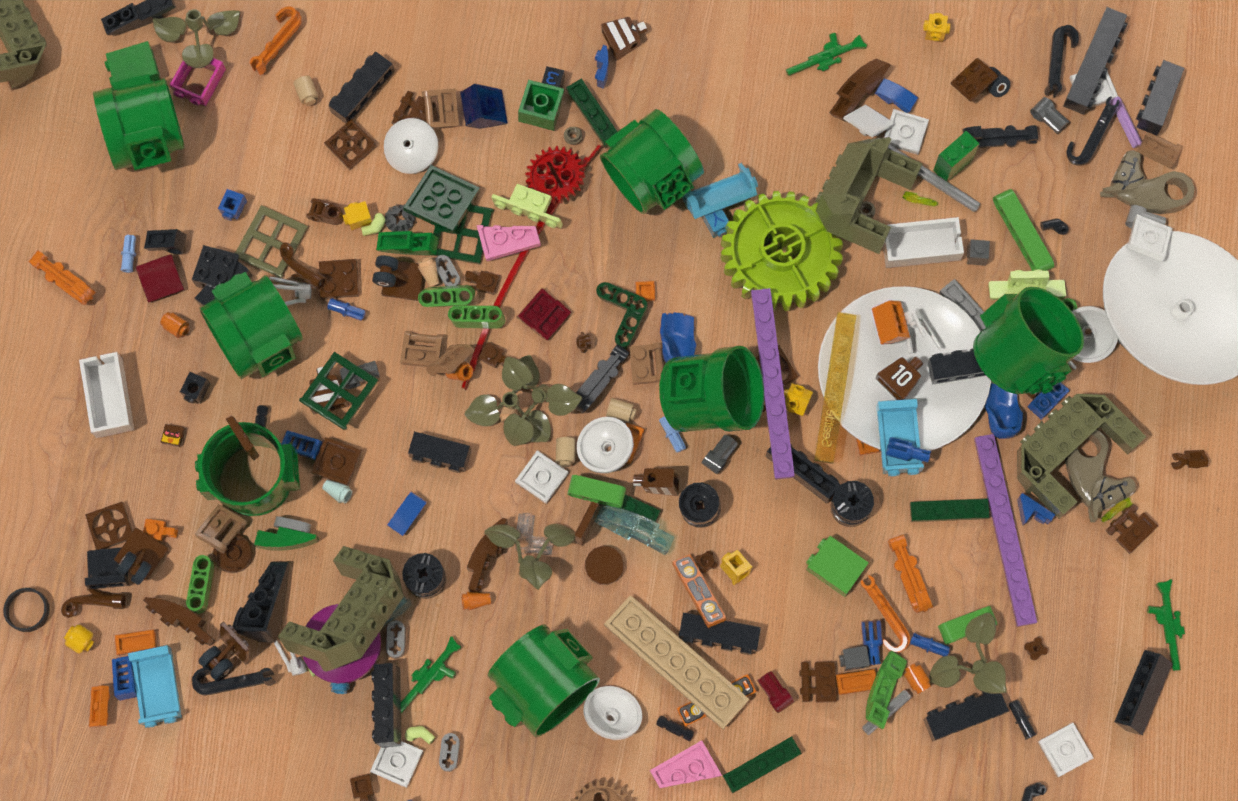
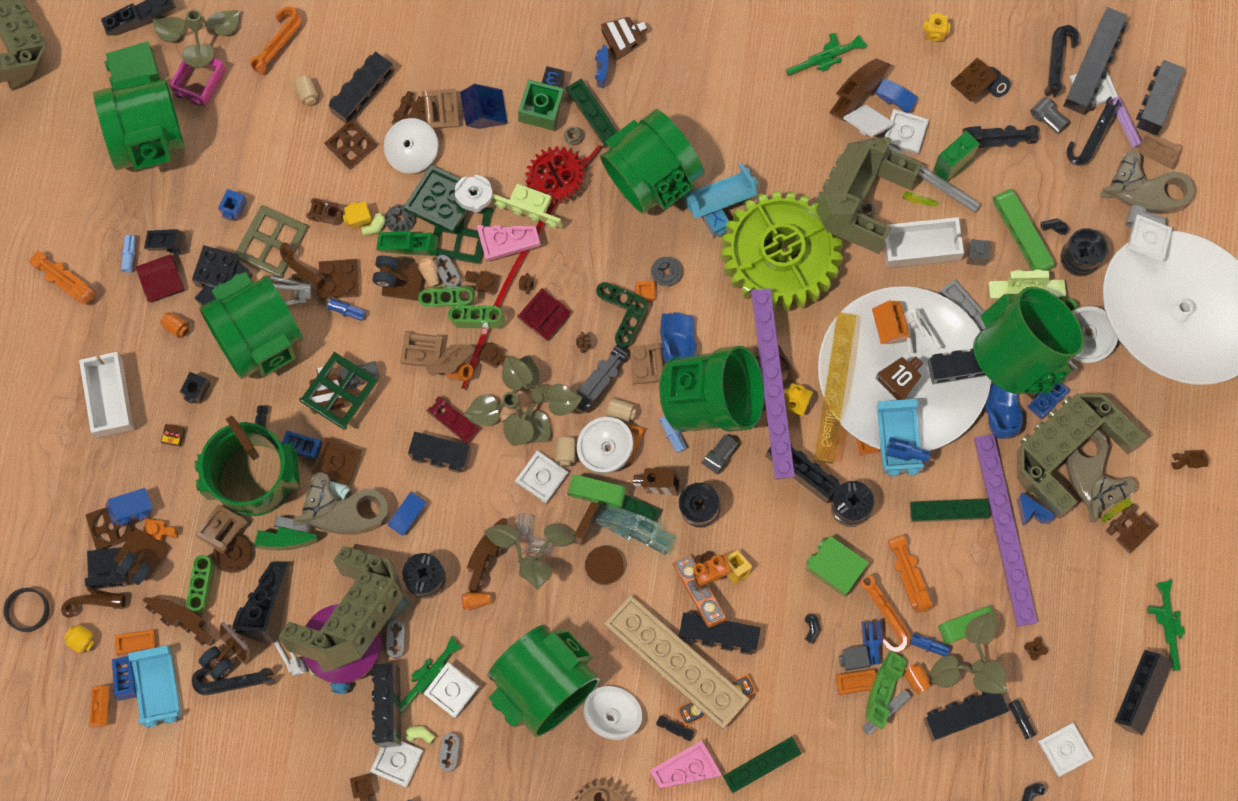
dark red piece [757,671,794,713] -> none
reddish brown plate [799,662,836,703] -> none
none -> blue brick [105,488,153,526]
none -> dark tan animal [293,472,388,535]
none -> white tile [424,662,479,718]
none -> dark red plate [426,396,480,445]
none -> white plate [455,175,492,213]
none -> reddish brown plate [518,273,534,294]
none -> dark grey gear [651,257,681,287]
none -> orange hips [693,553,732,586]
none -> black arm [805,614,821,644]
none -> black wheel [1060,228,1108,276]

